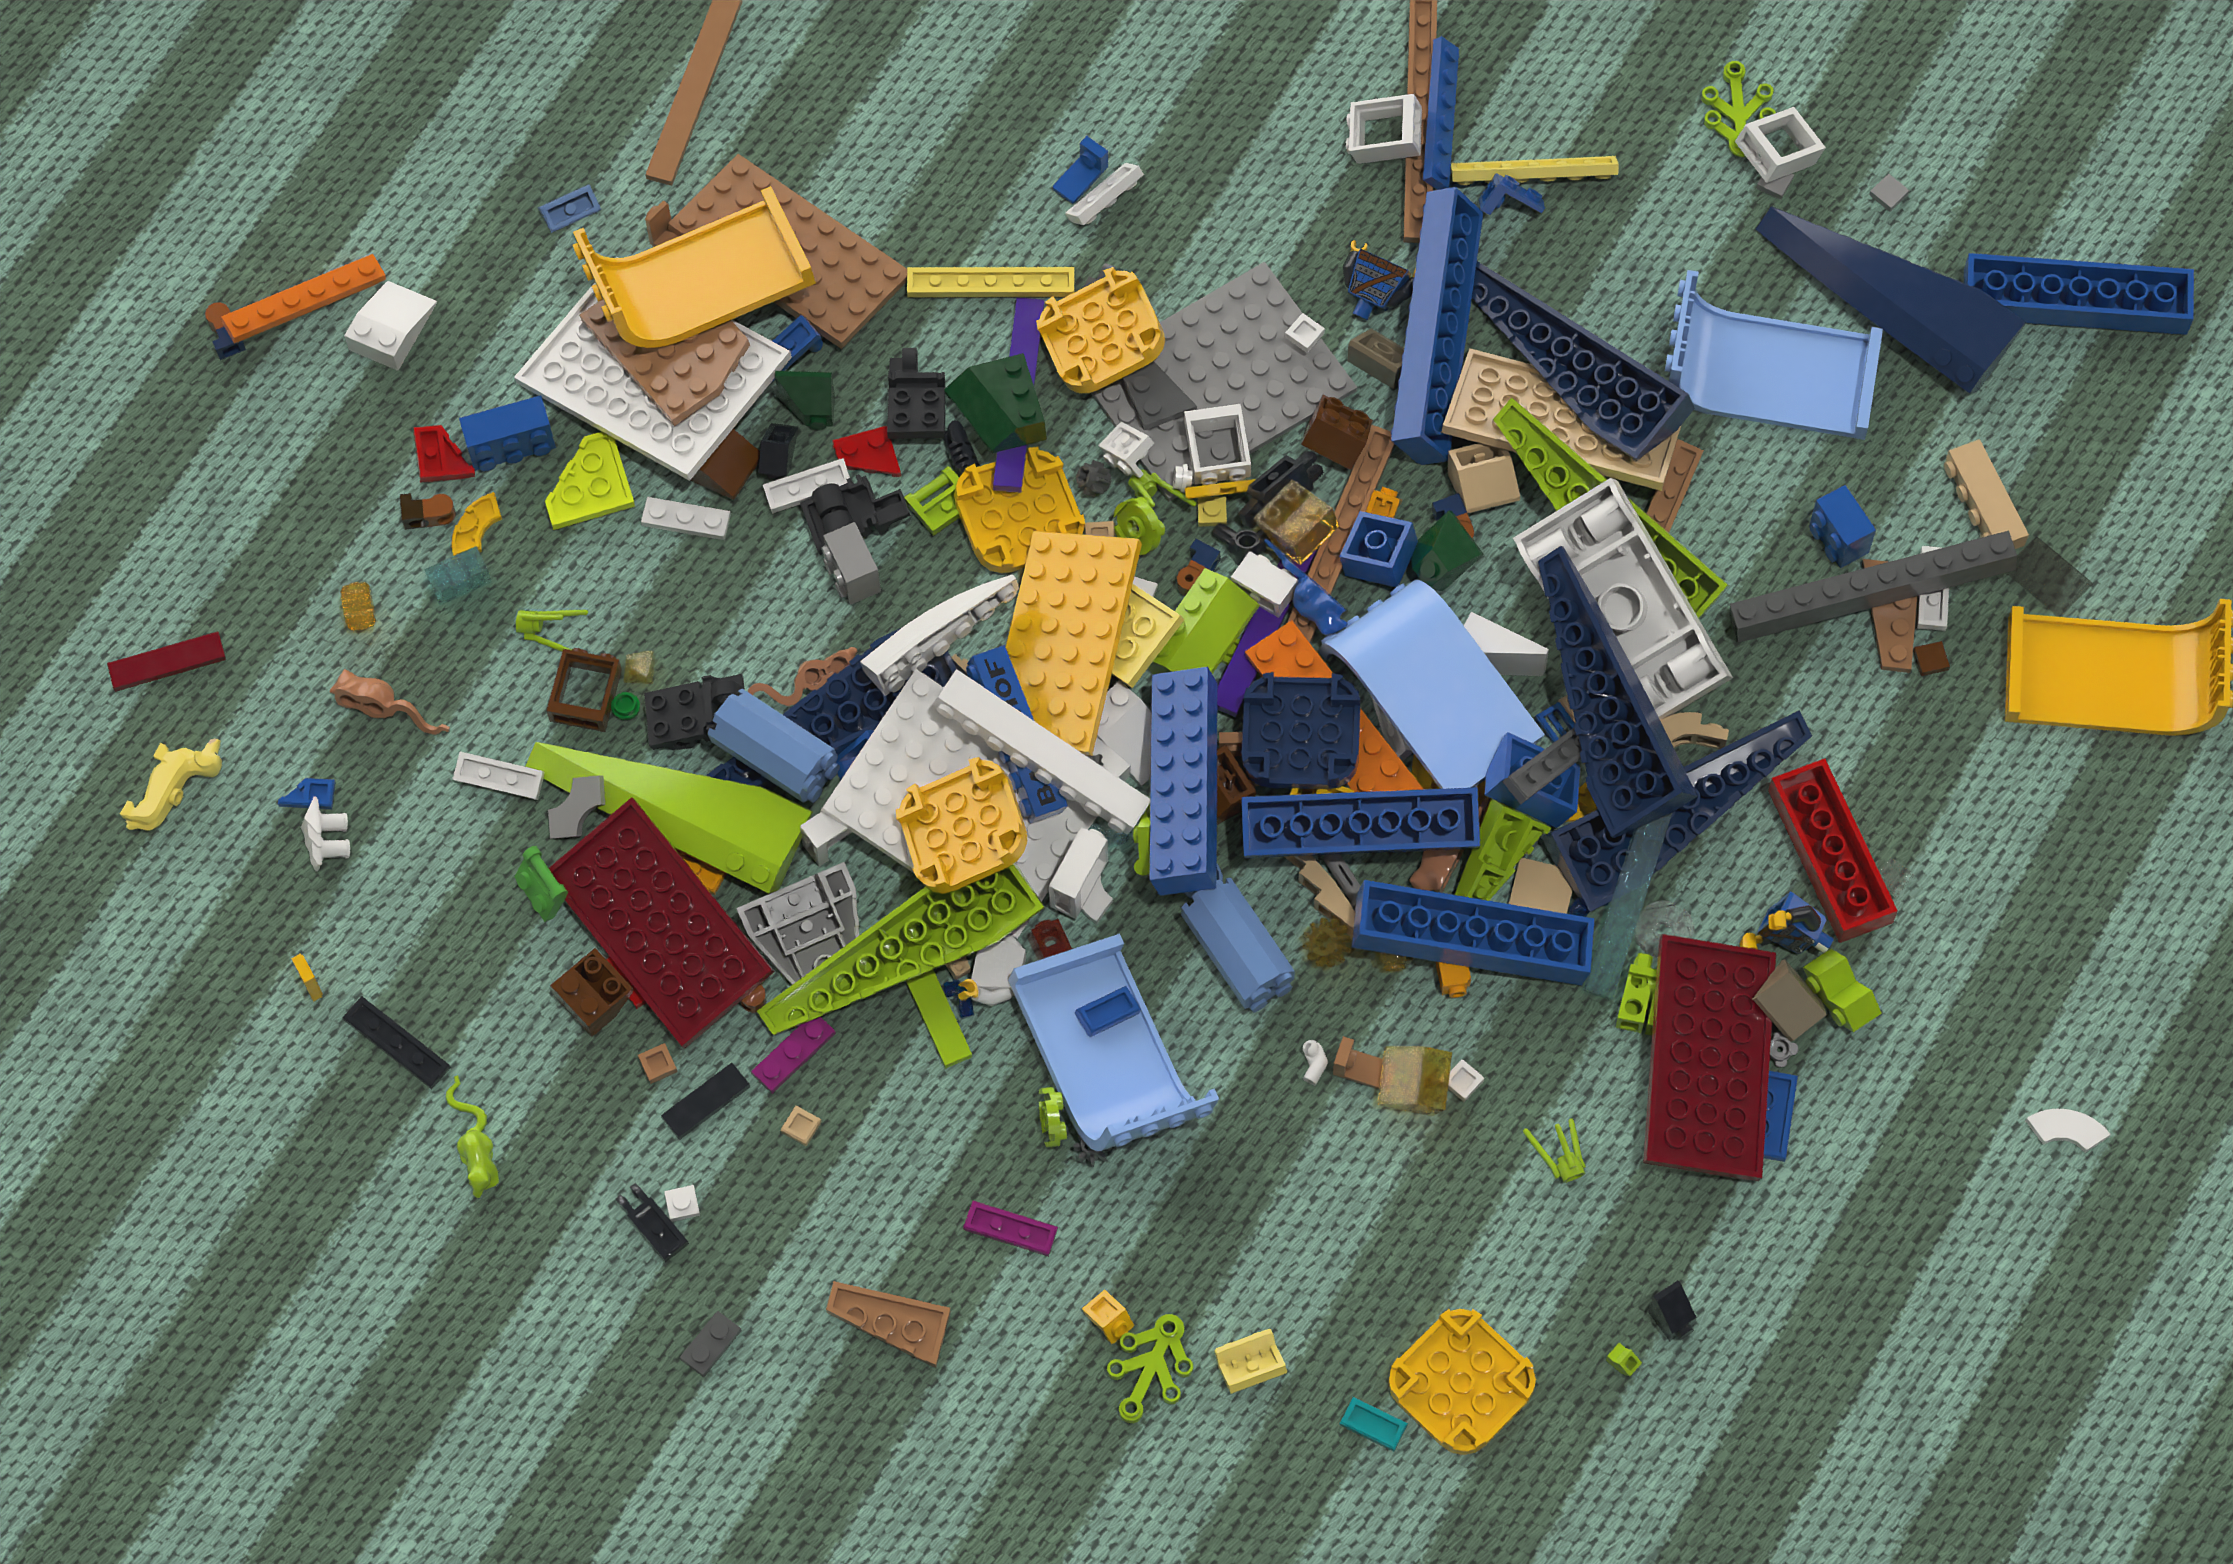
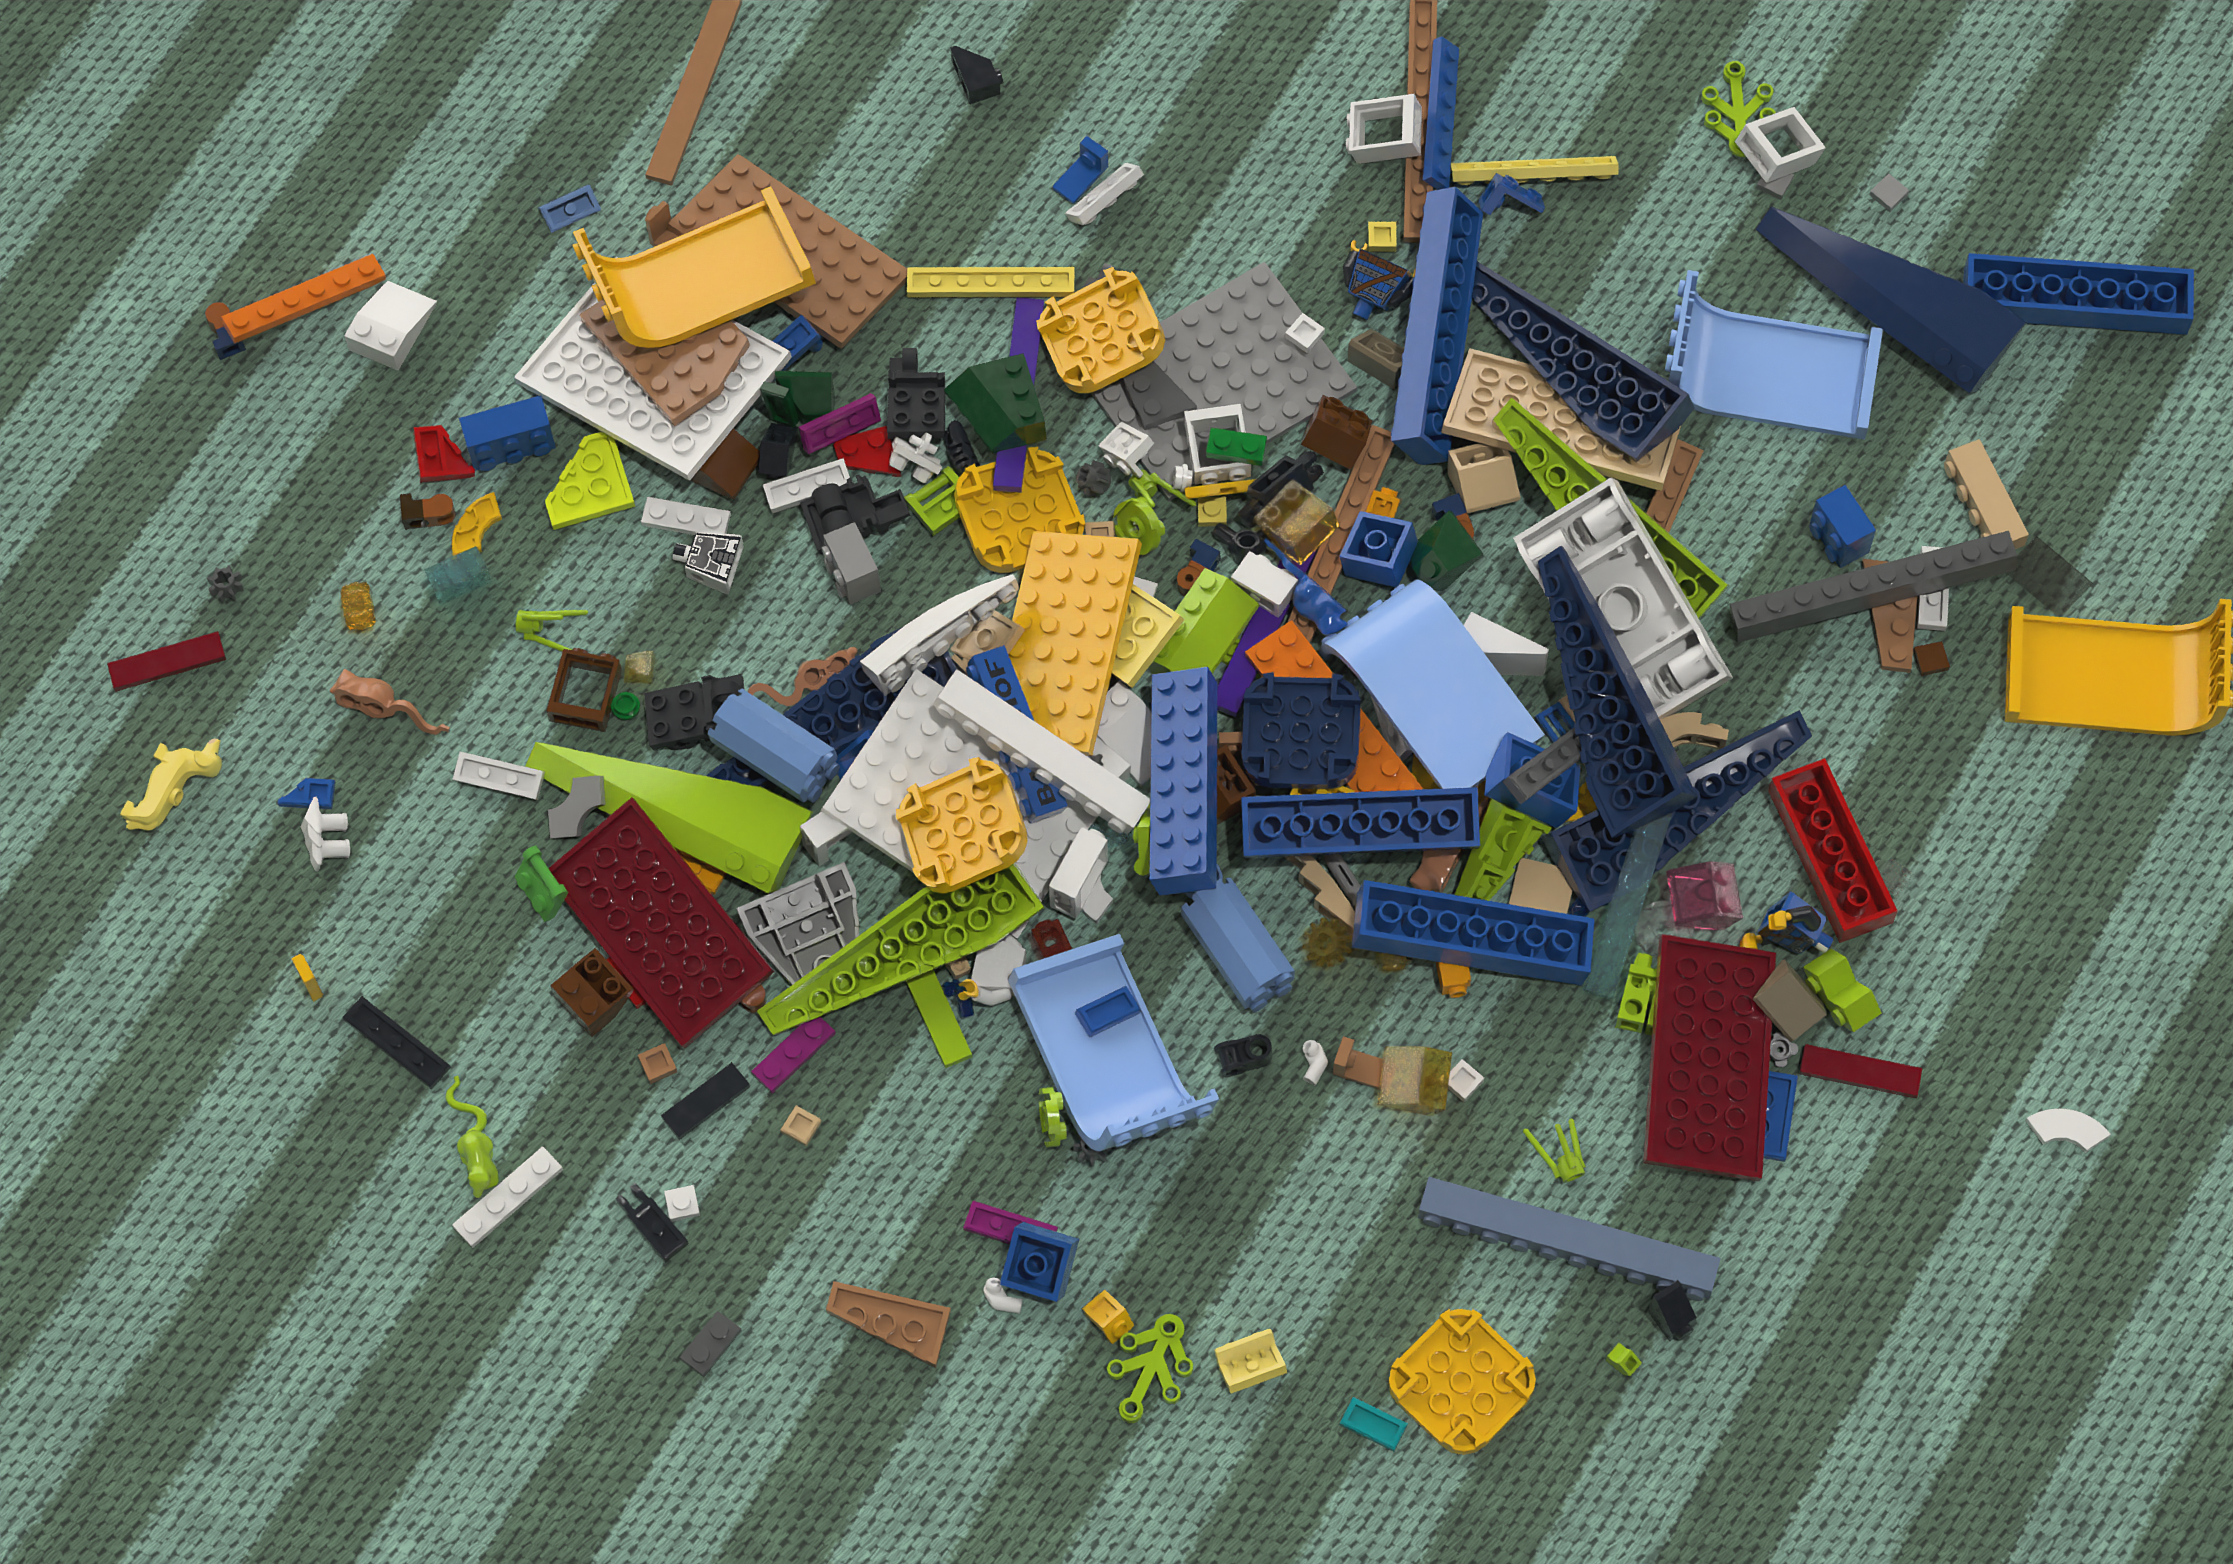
none -> dark grey gear [207,565,244,603]
none -> white plate [452,1146,563,1248]
none -> torso [673,532,744,594]
none -> dark green tile [760,381,800,427]
none -> magenta tile [799,393,881,454]
none -> white hips [889,433,942,483]
none -> black slope [950,46,1004,105]
none -> tan tile [950,611,1025,661]
none -> white arm [984,1278,1023,1314]
none -> blue brick [1000,1222,1079,1302]
none -> green plate [1206,427,1267,466]
none -> black piece [1214,1034,1273,1078]
none -> light yellow plate [1368,222,1397,252]
none -> sand blue brick [1418,1177,1721,1301]
none -> clear pink slope [1666,861,1743,930]
none -> dark red tile [1799,1044,1922,1099]

